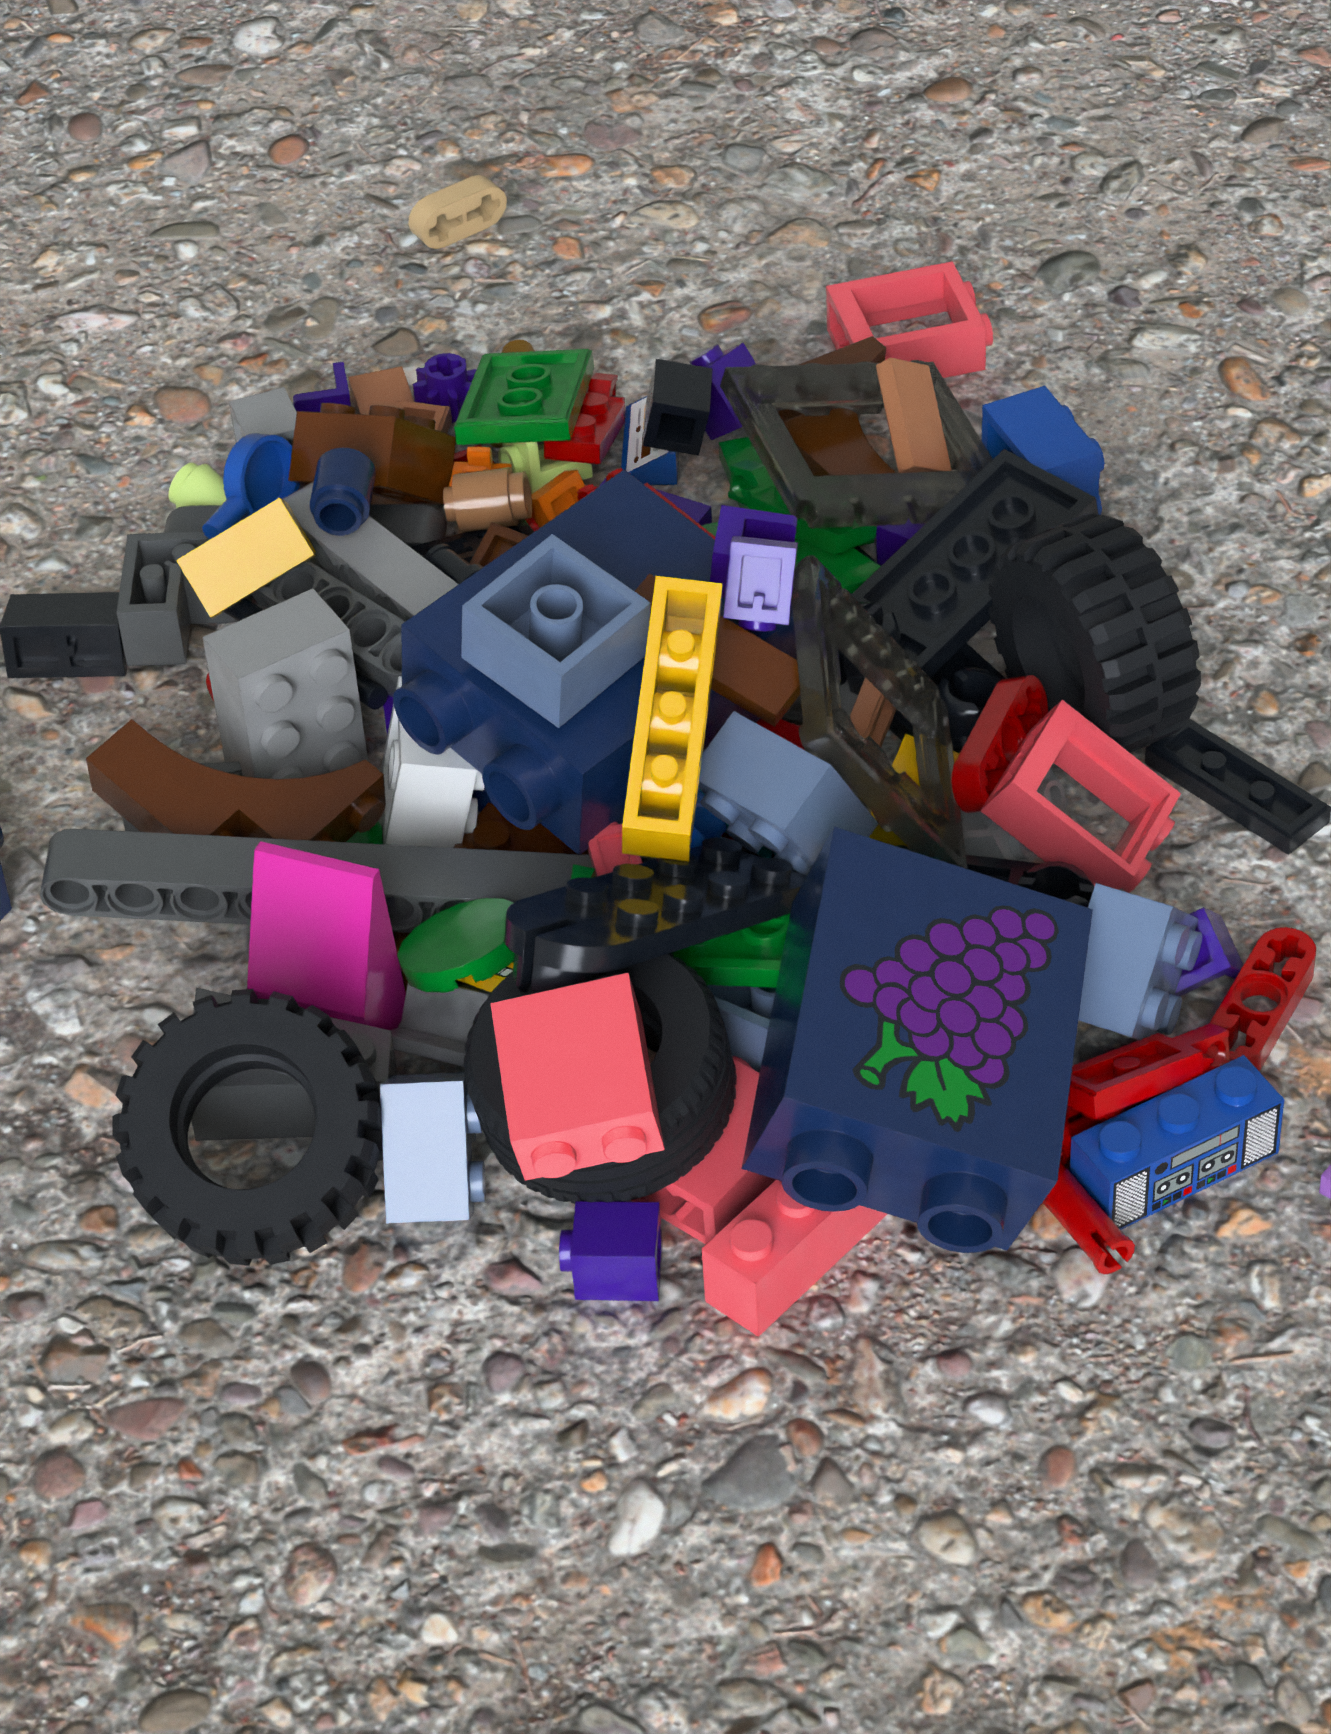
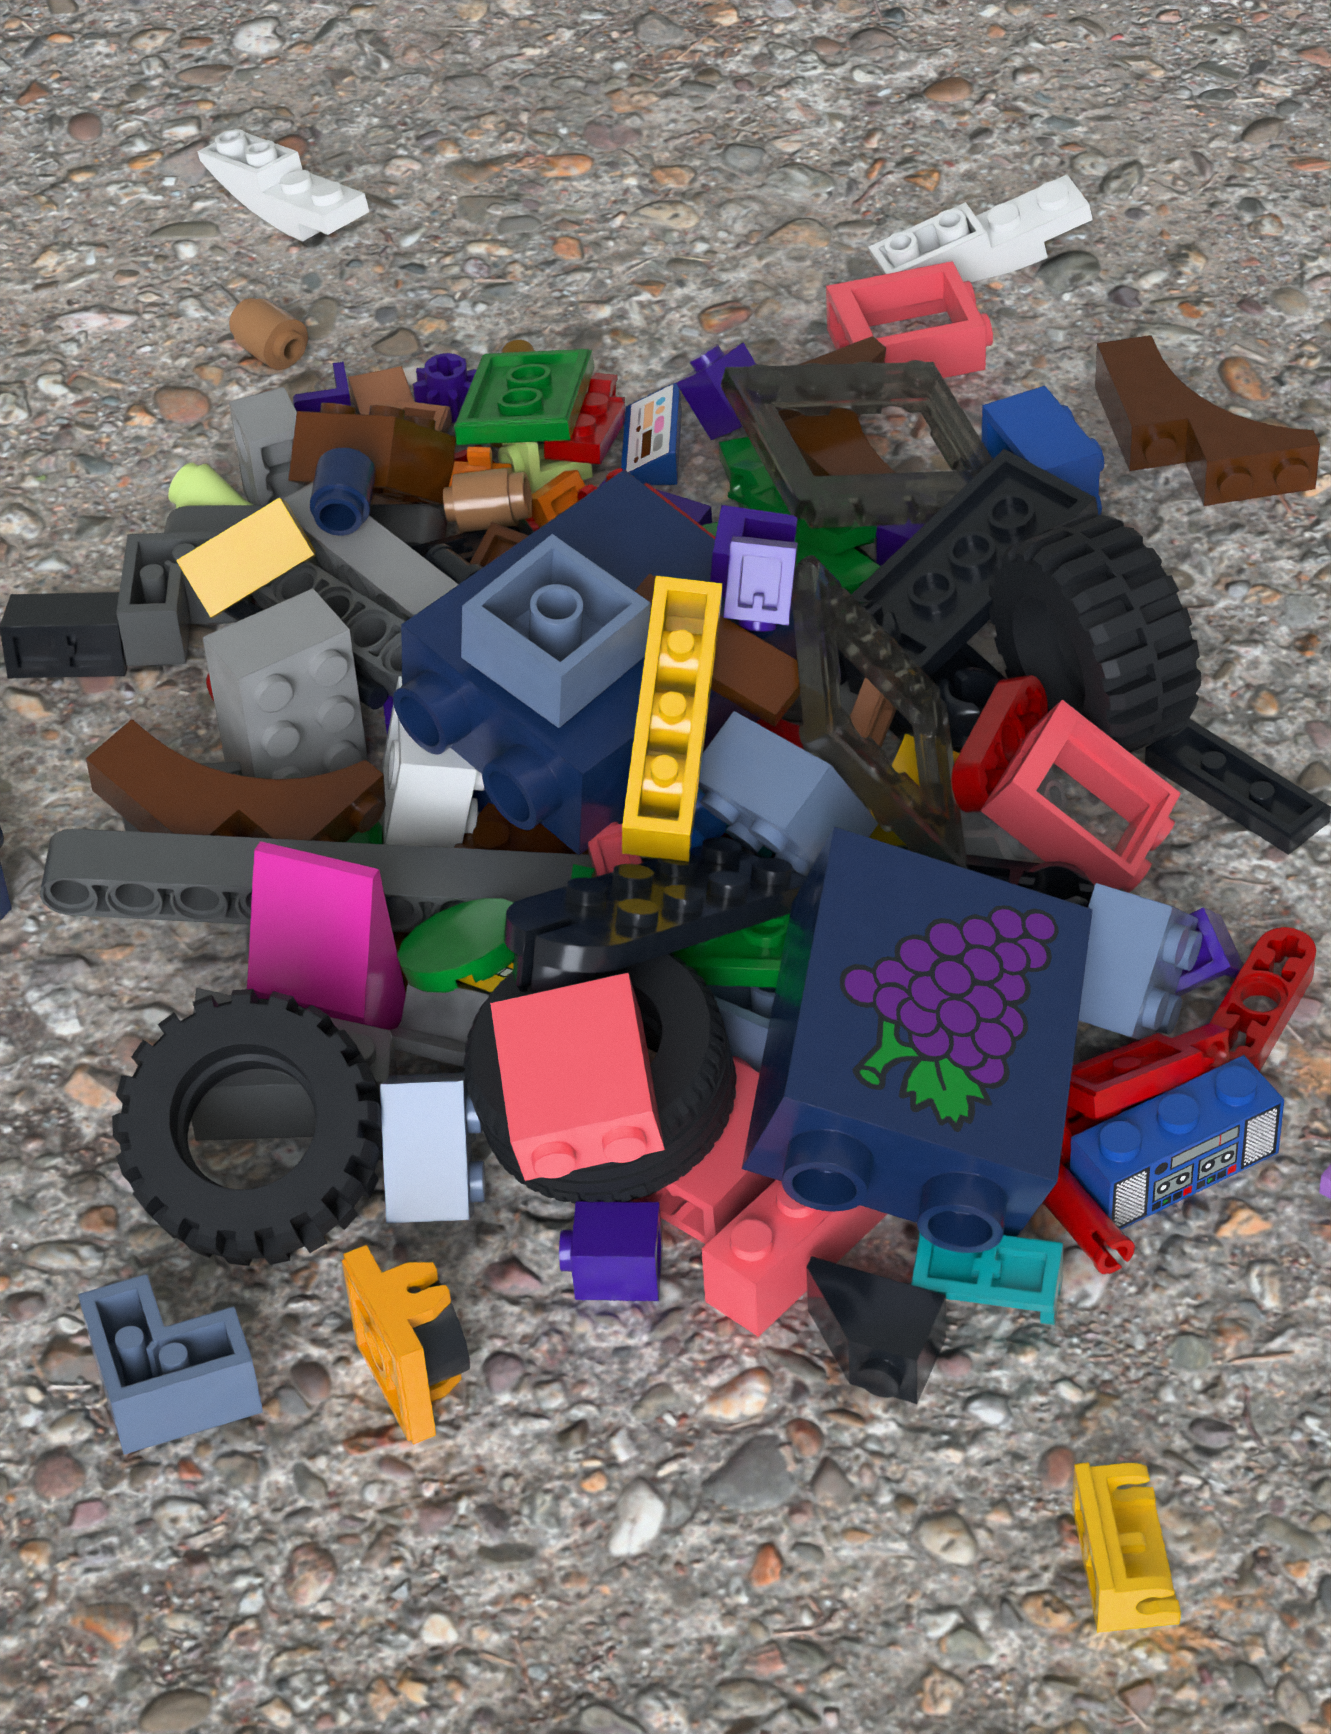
blue piece [202,433,300,539] -> none
tan beam [408,175,507,249] -> none
black brick [642,359,712,456] -> none
nougat tile [876,357,952,481] -> none
none -> sand blue brick [78,1274,263,1455]
none -> white slope [197,129,369,242]
none -> medium nougat brick [229,298,308,370]
none -> light orange piece [342,1245,470,1445]
none -> black slope [807,1256,946,1404]
none -> white slope [868,174,1093,282]
none -> teal hinge [911,1233,1063,1325]
none -> yellow hinge [1072,1462,1181,1633]
none -> reddish brown arch [1095,335,1320,506]

